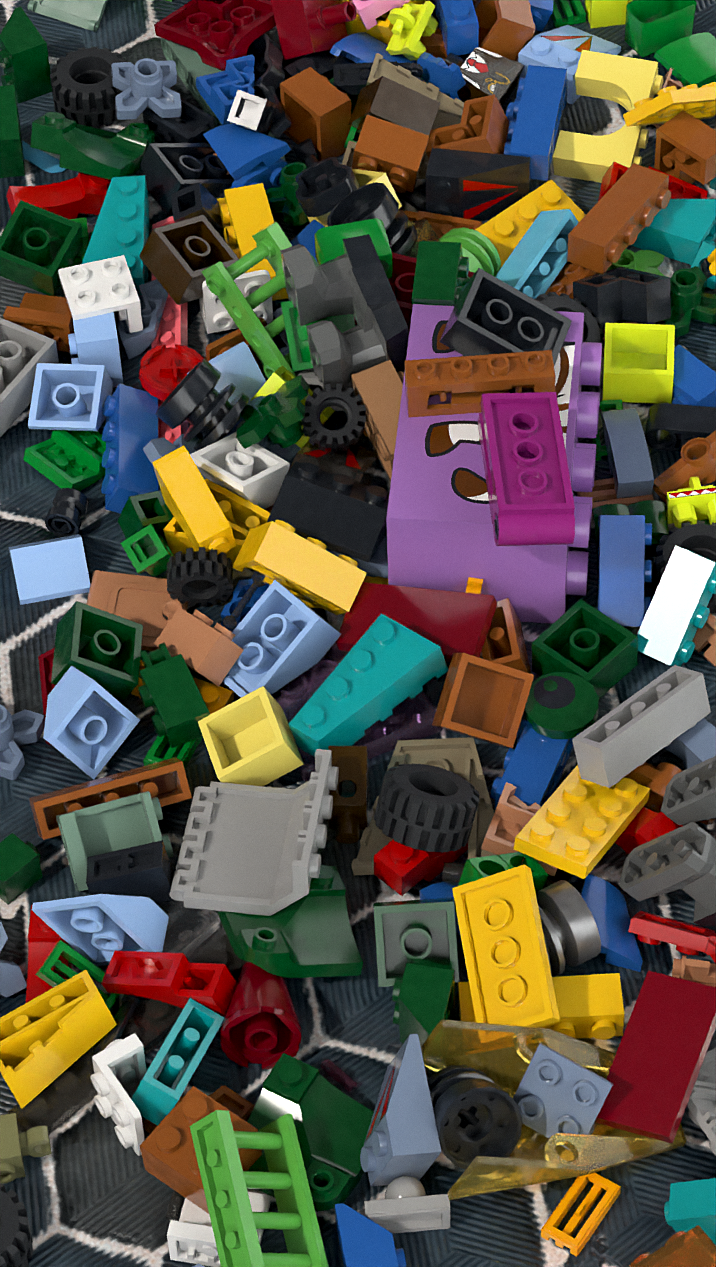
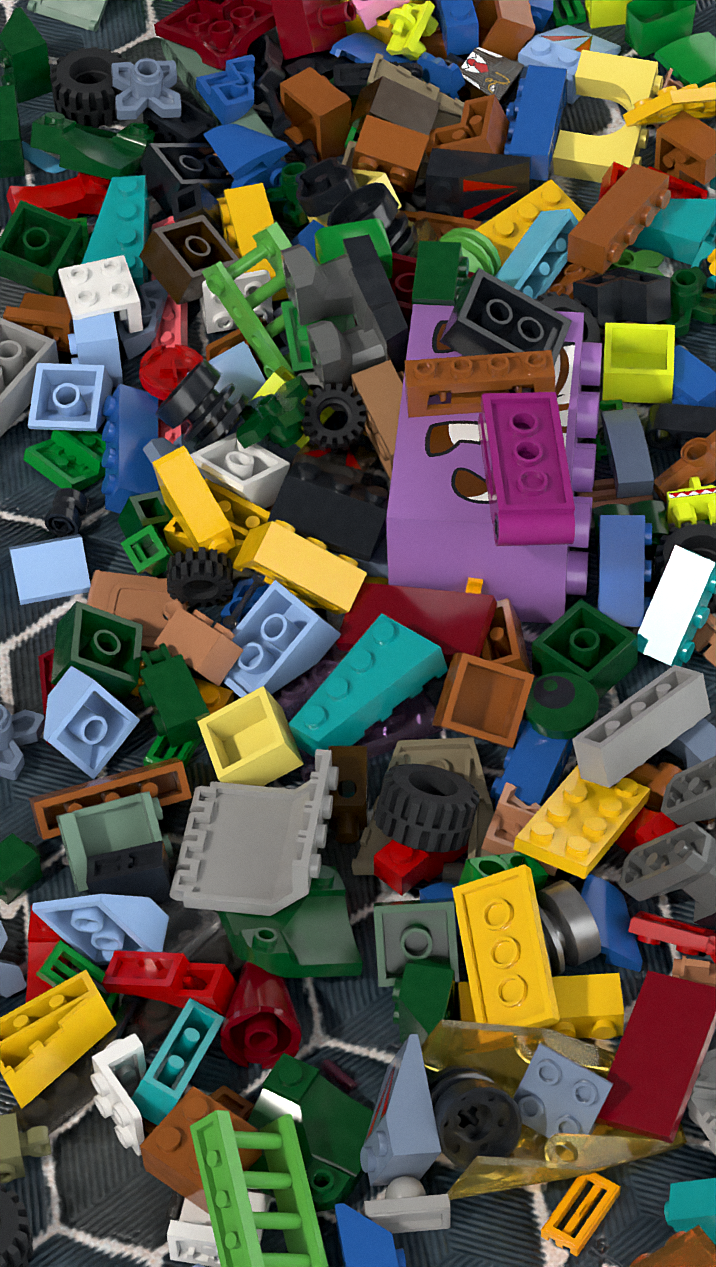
brick [227,90,278,135] -> none

